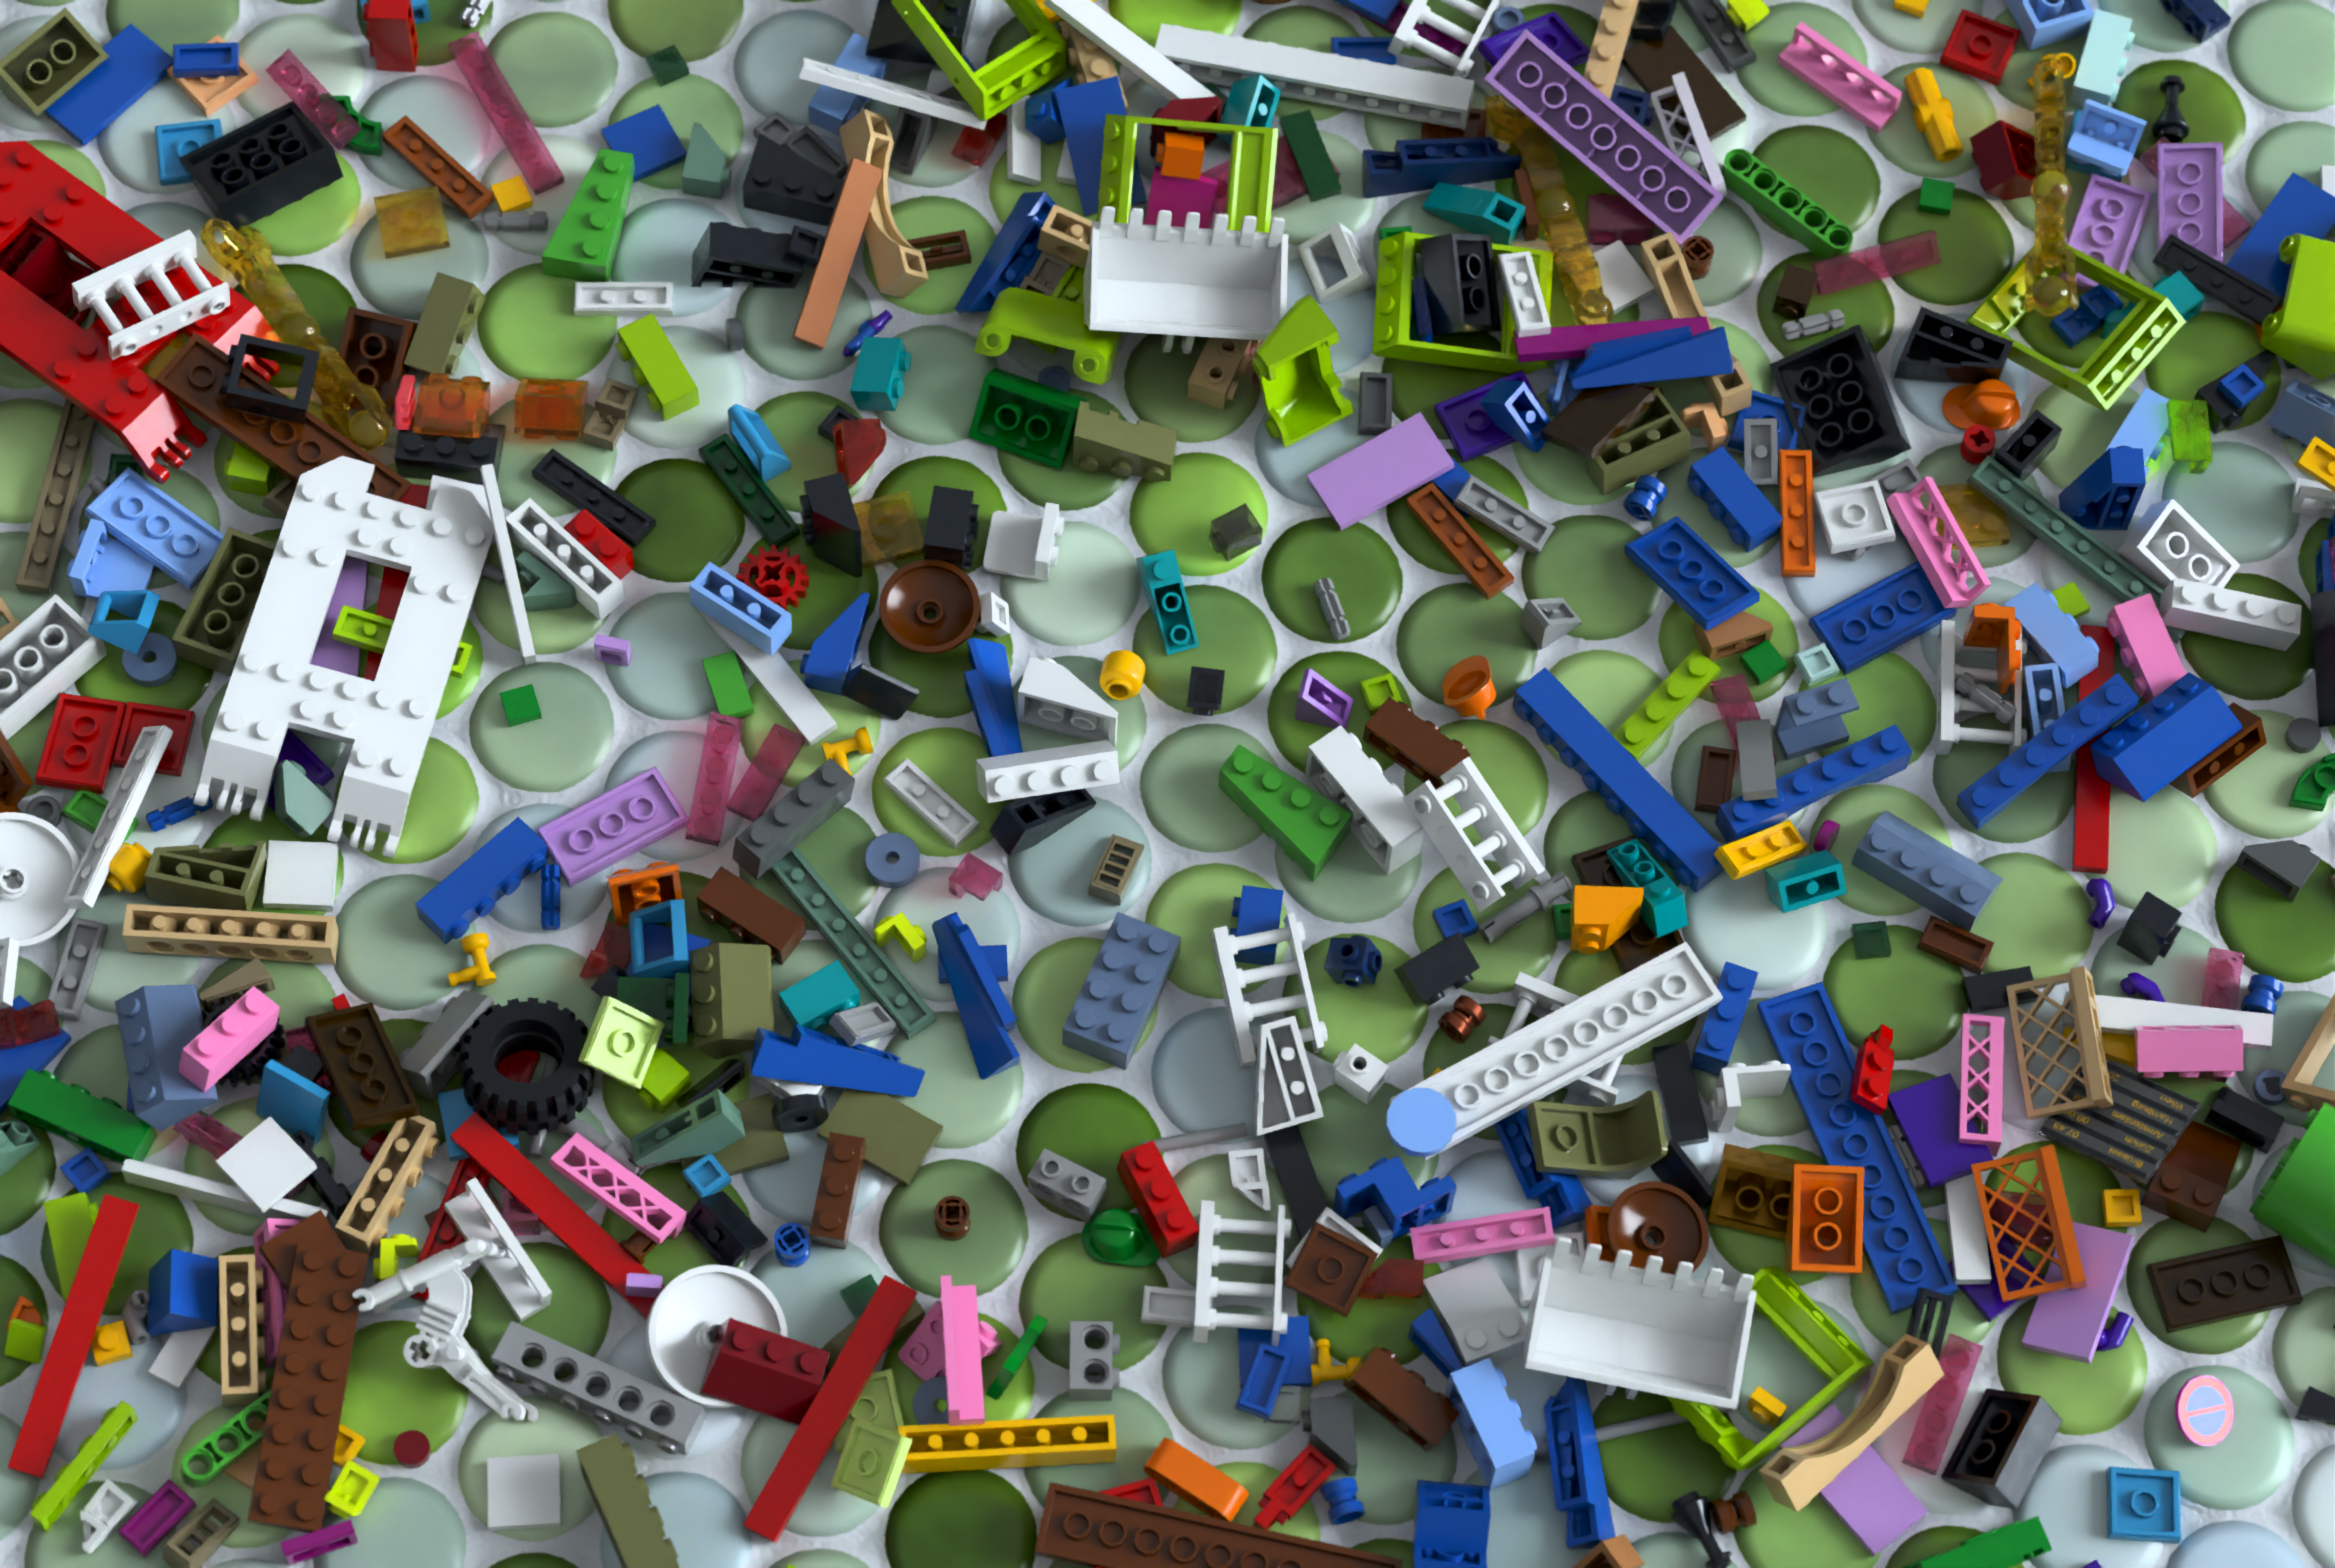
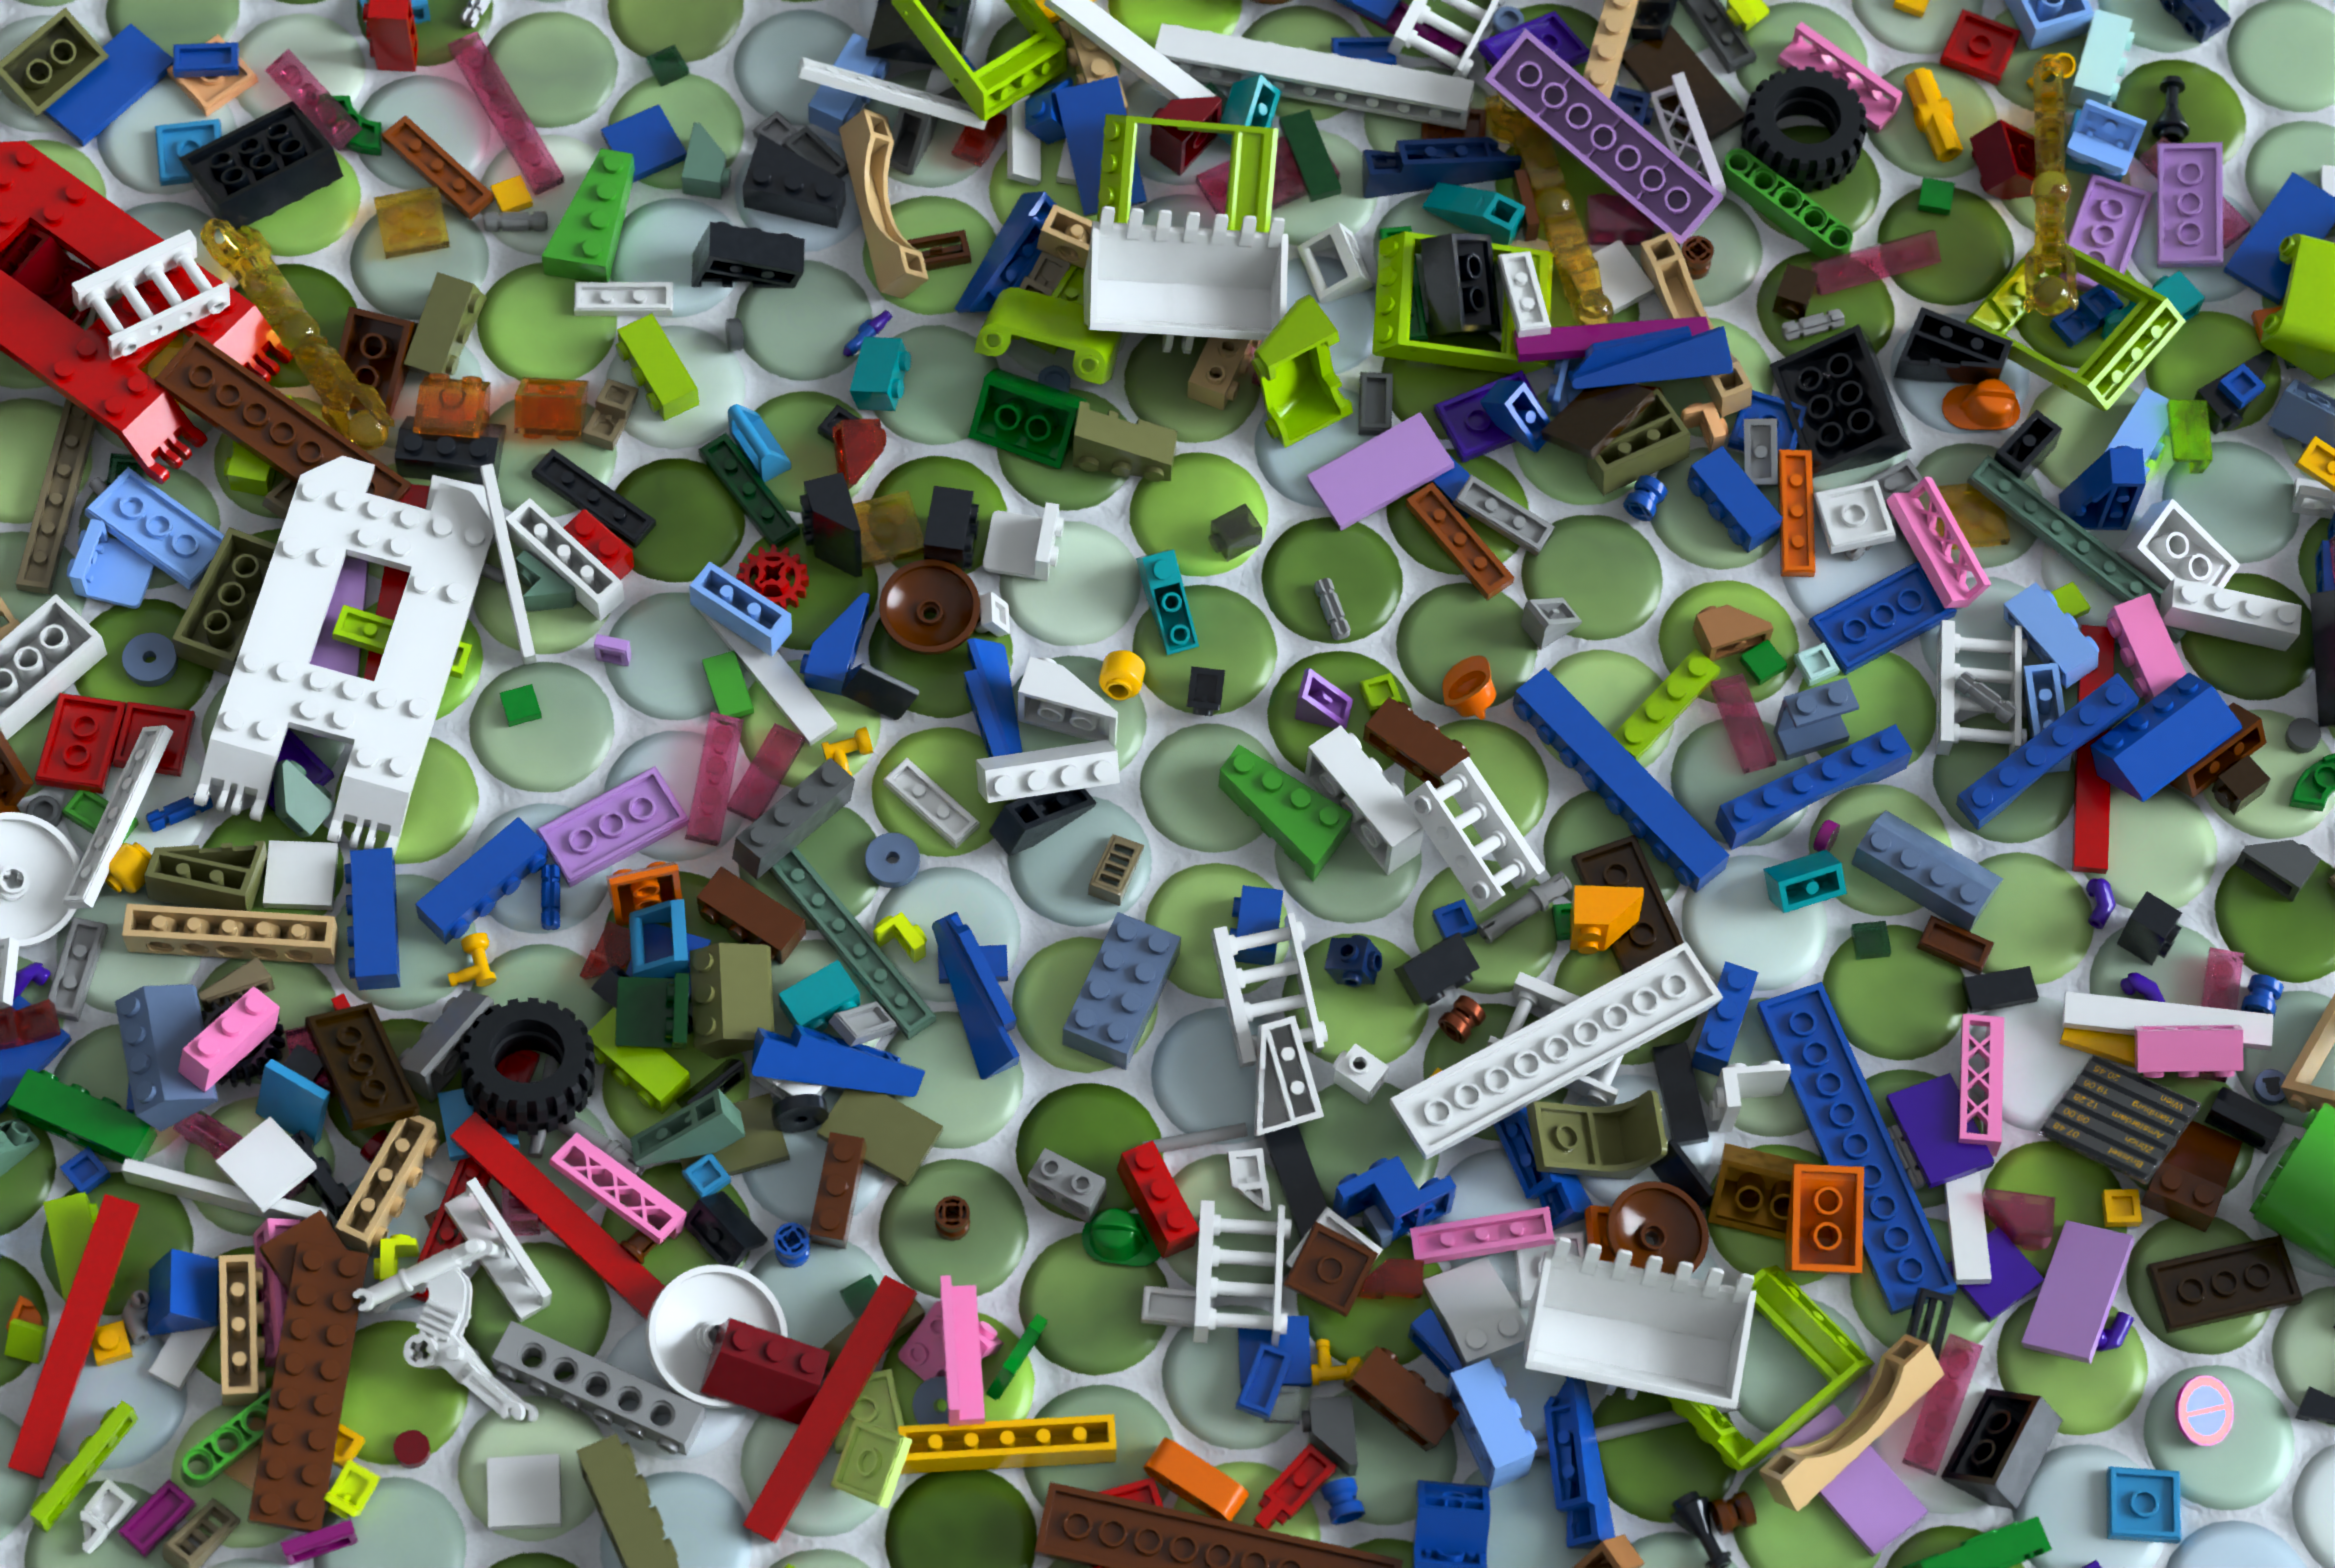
dark azure tile [88,590,160,654] -> none
black window [220,334,320,424] -> none
coral tile [394,375,416,430] -> none
yellowish green tile [578,996,665,1089] -> none
lavender tile [625,1273,663,1298] -> none
black tile [784,225,825,268] -> none
nougat tile [791,158,883,350] -> none
clear pink panel [949,852,1003,901] -> none
light grey brick [1069,1321,1120,1401] -> none
dark pink tile [1144,166,1219,229] -> none
orange brick [1155,132,1205,180] -> none
light blue tile [1386,1087,1456,1157] -> none
clear blue tile [1411,277,1433,343] -> none
teal slope [1606,838,1688,938] -> none
blue tile [1625,516,1760,632] -> none
reddish brown tile [1694,745,1736,814] -> none
yellow tile [1714,820,1809,881] -> none
light grey tile [1736,719,1778,801] -> none
yellow plate [1746,1386,1788,1428] -> none
red hinge [1850,1024,1894,1115] -> none
red wheel [1960,424,1996,465] -> none
orange bracket [1963,603,2021,694] -> none
orange fence [1971,1144,2087,1302] -> none
tan fence [2006,966,2114,1120] -> none
black tile [2153,234,2282,326] -> none
none -> dark purple arm [13,962,51,1000]
none -> blue brick [345,847,400,991]
none -> black tyre [1741,66,1867,193]
none -> dark brown brick [2211,755,2271,815]

